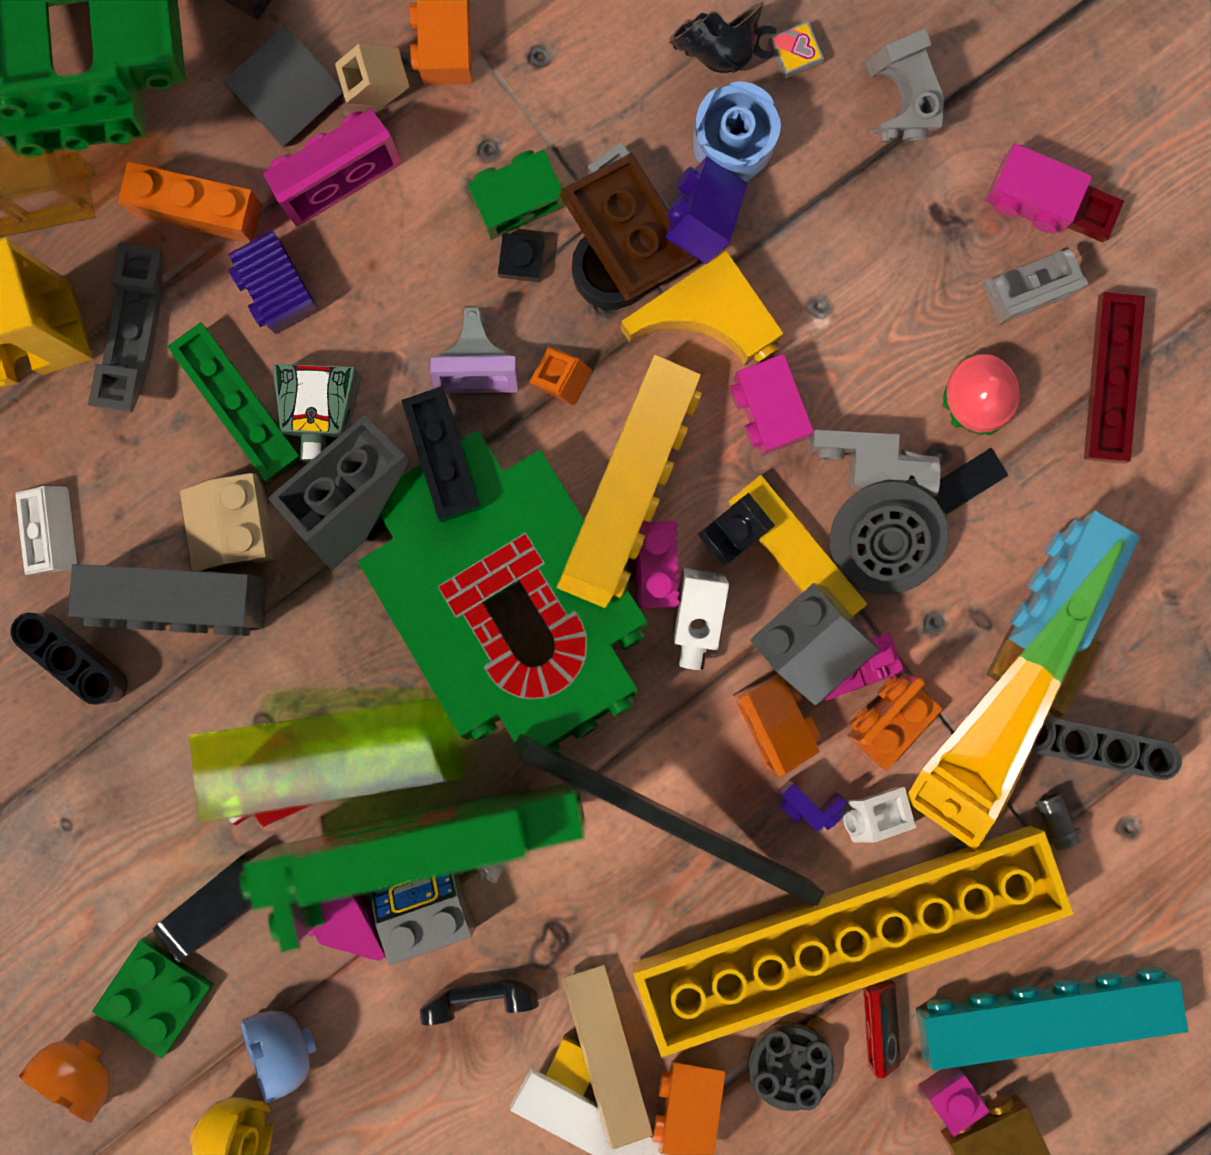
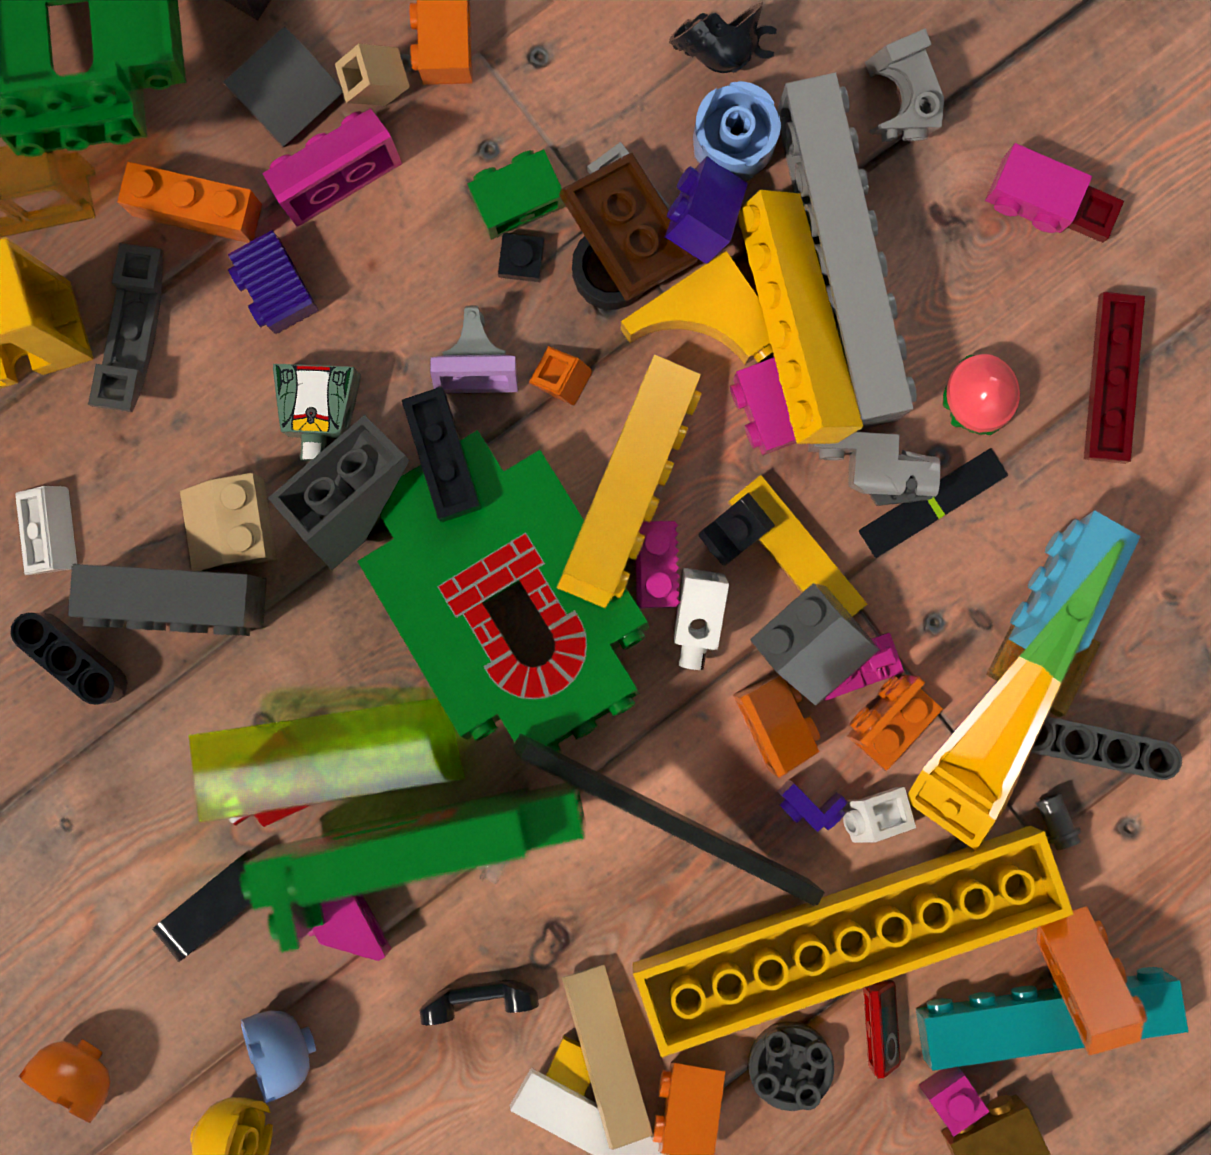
green plate [92,937,214,1059] -> none
green plate [167,322,300,483] -> none
light grey slope [370,873,476,966] -> none
tile [768,21,824,79] -> none
dark grey wheel [830,482,949,594] -> none
light grey hinge [982,249,1088,325] -> none
none -> yellow brick [738,190,863,444]
none -> light grey brick [777,73,917,430]
none -> orange brick [1036,906,1147,1056]

